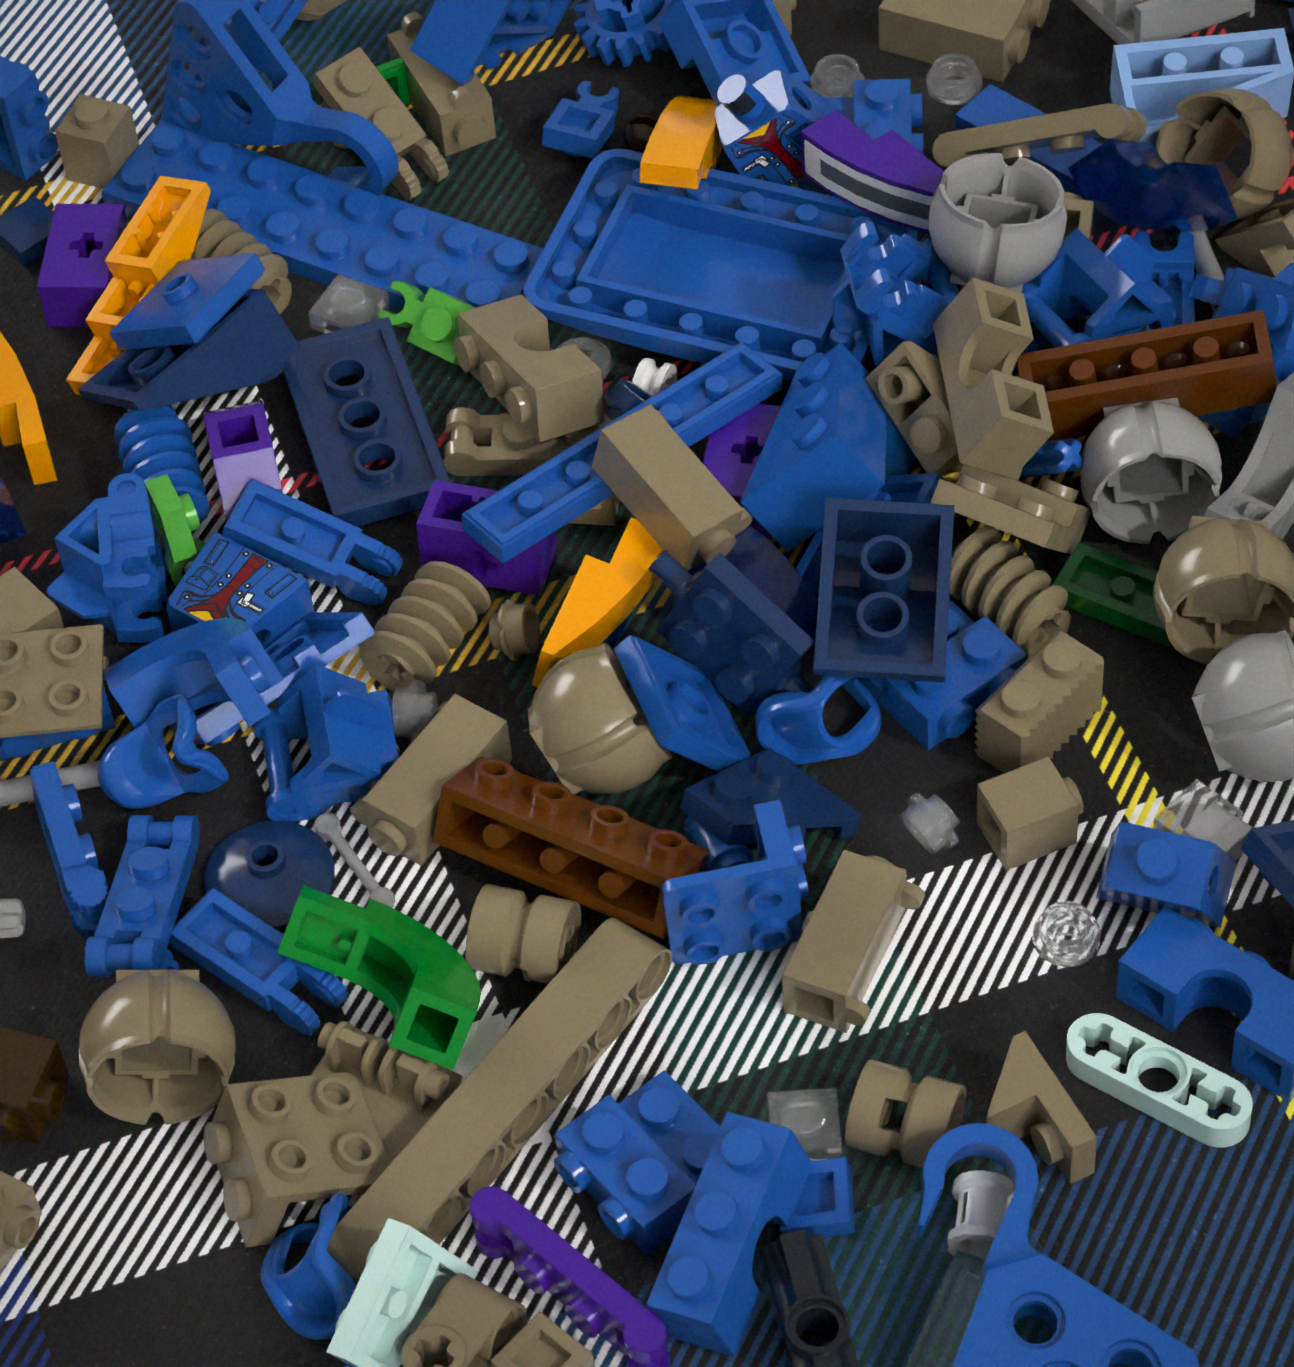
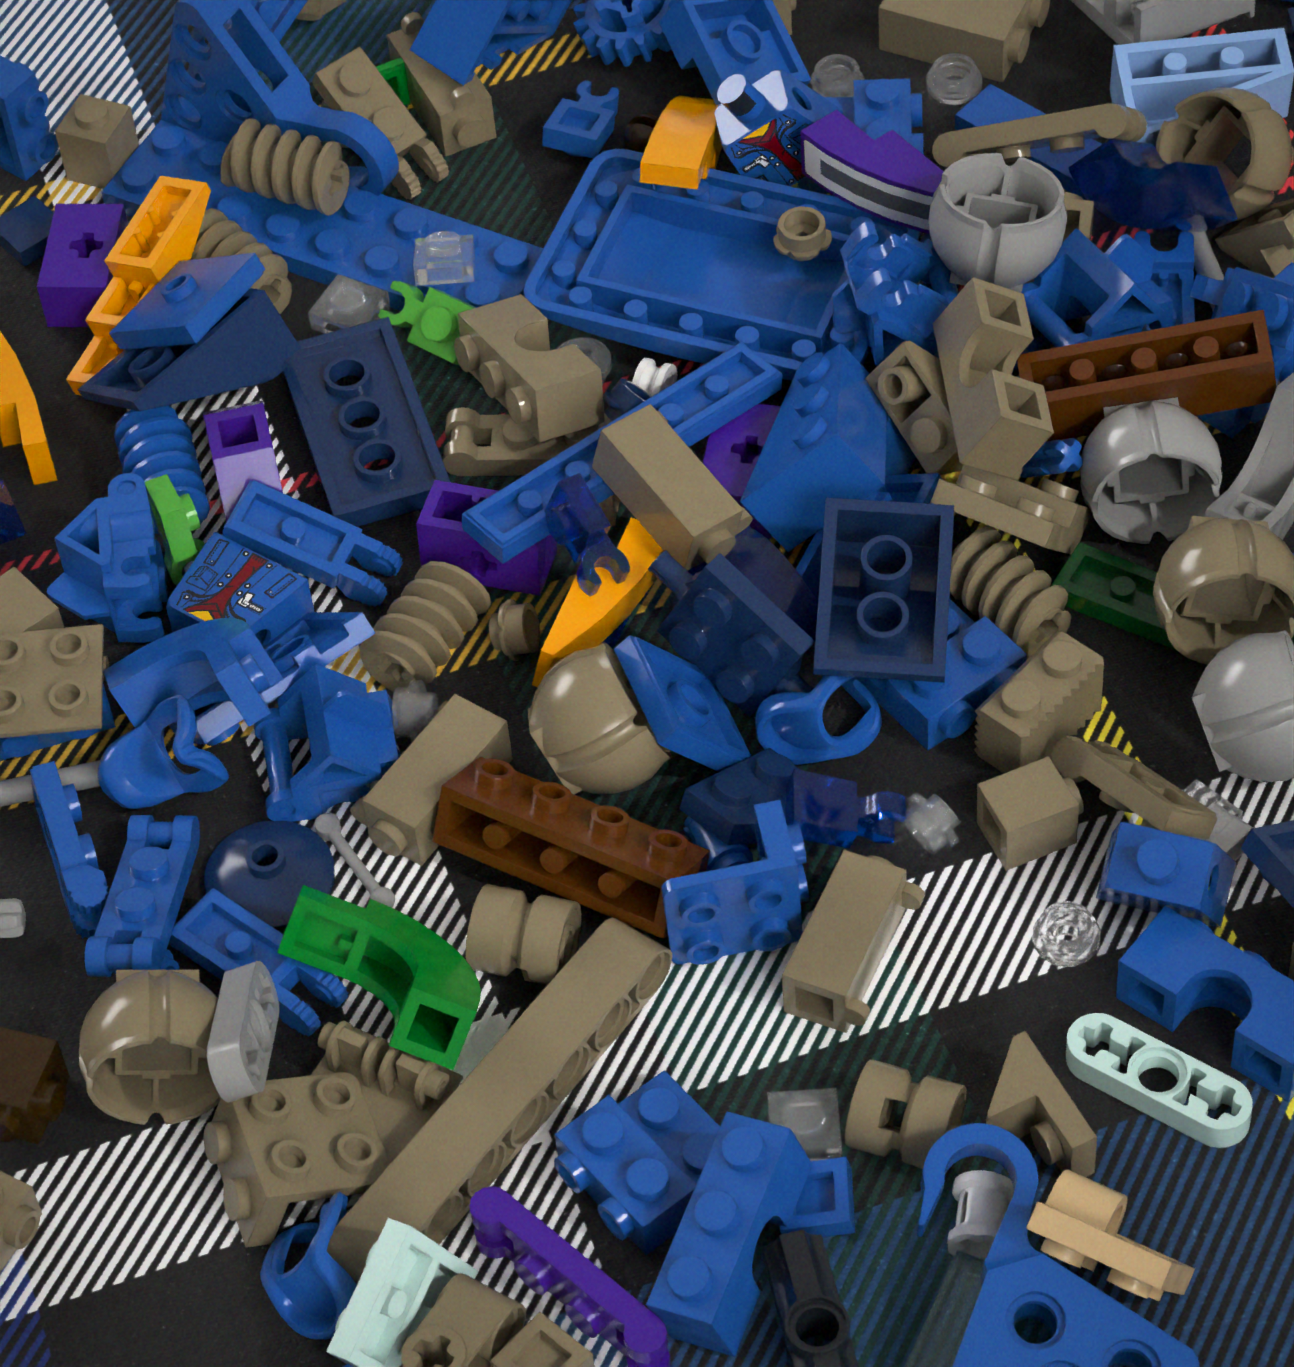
none -> light grey beam [207,961,279,1103]
none -> dark tan piece [220,118,350,216]
none -> clear plate [413,231,475,286]
none -> clear blue plate [544,473,630,596]
none -> dark tan plate [773,207,832,261]
none -> clear blue plate [786,769,906,849]
none -> tan plate [1026,1169,1195,1301]
none -> dark tan hinge [1050,735,1218,839]

